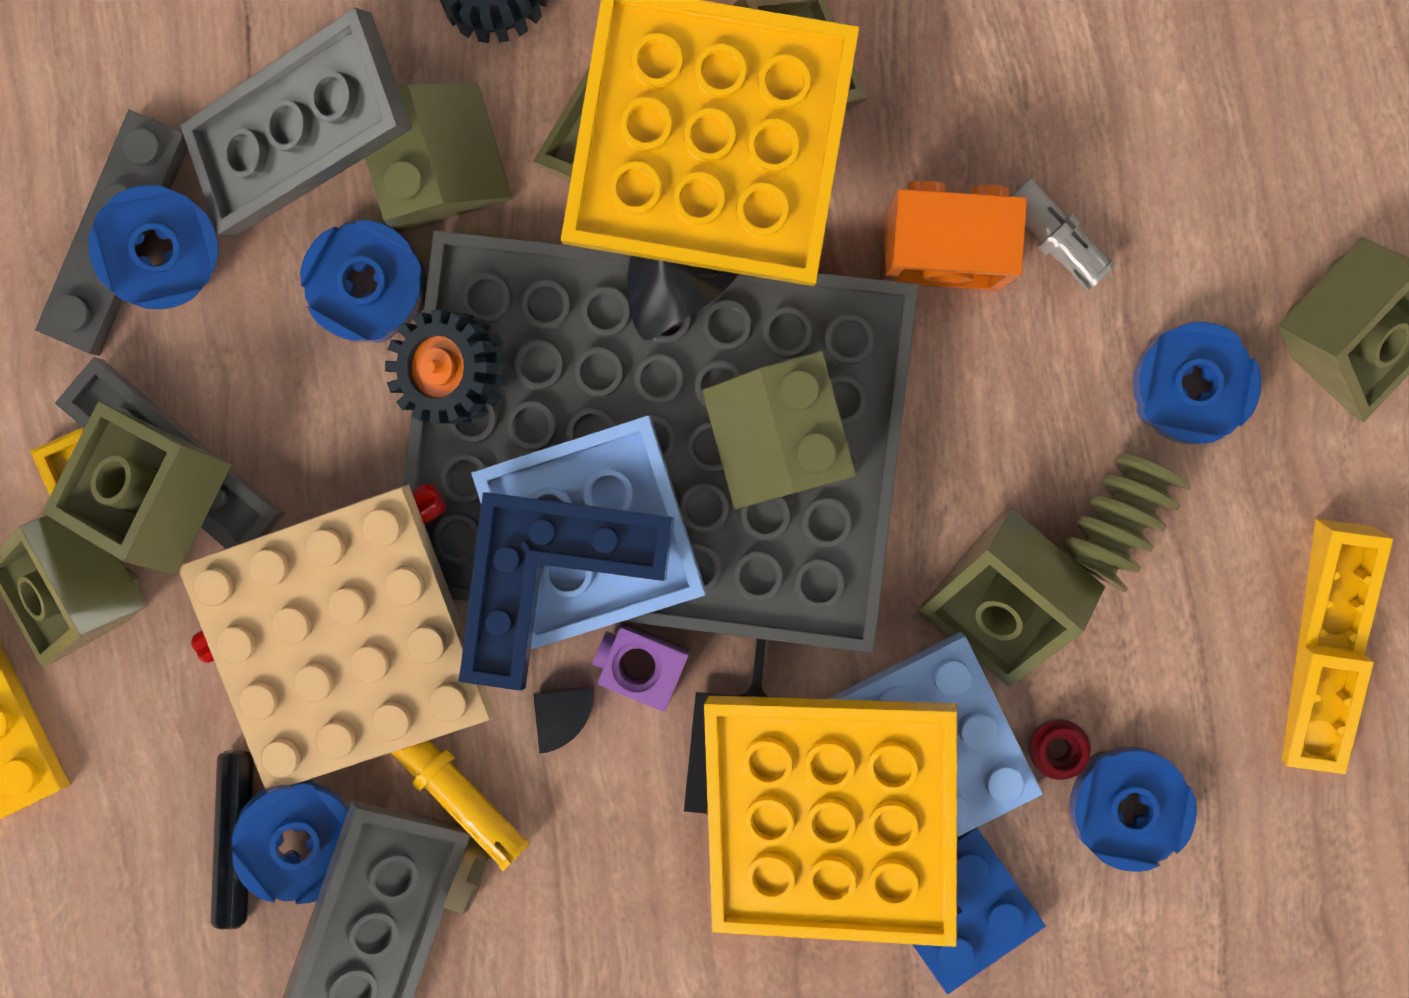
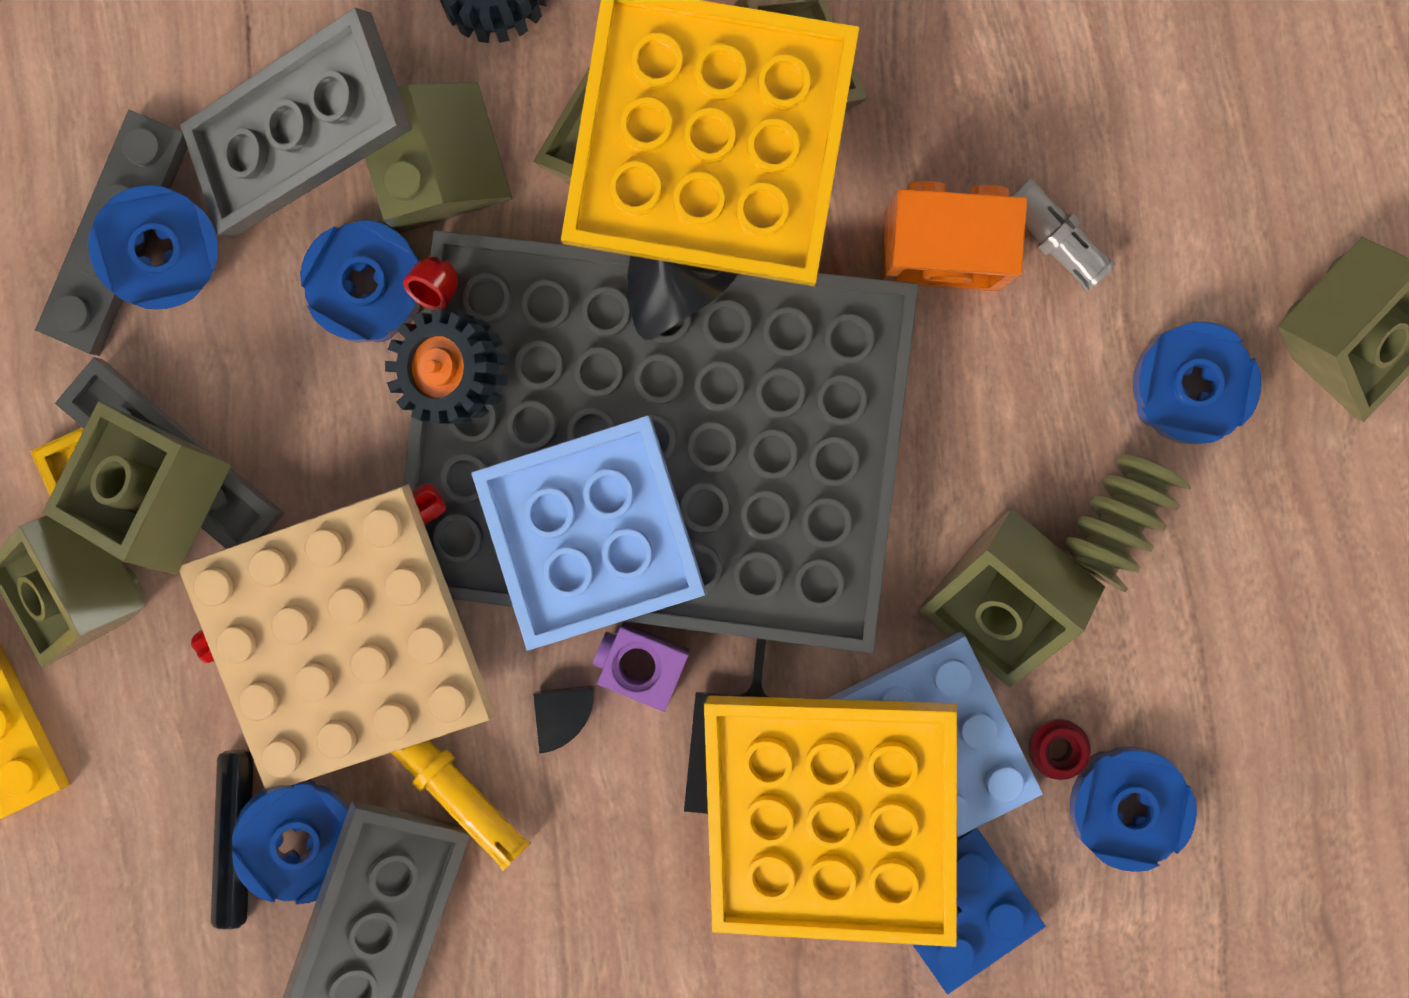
dark tan tile [443,838,491,915] -> none
dark blue plate [459,492,674,691] -> none
olive slope [702,351,856,510] -> none
yellow slope [1281,518,1393,774] -> none
none -> red hinge [403,256,459,310]

